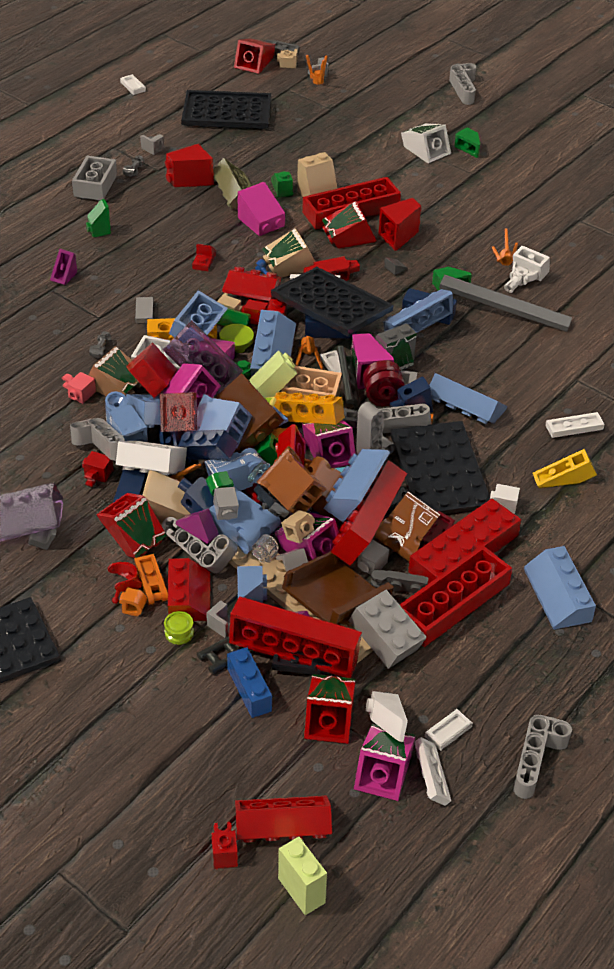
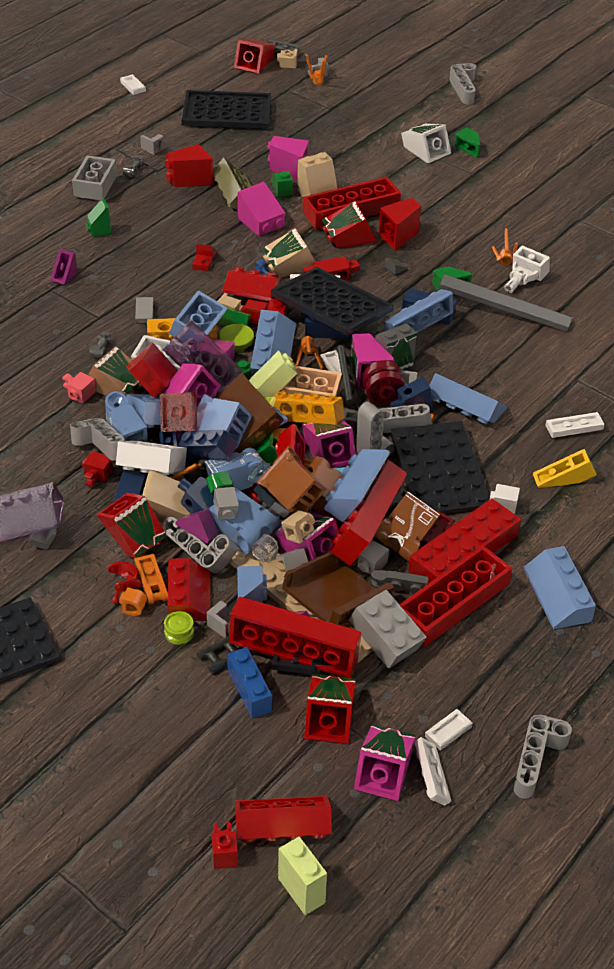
white slope [366,691,407,742] -> none
none -> dark pink slope [268,136,309,182]

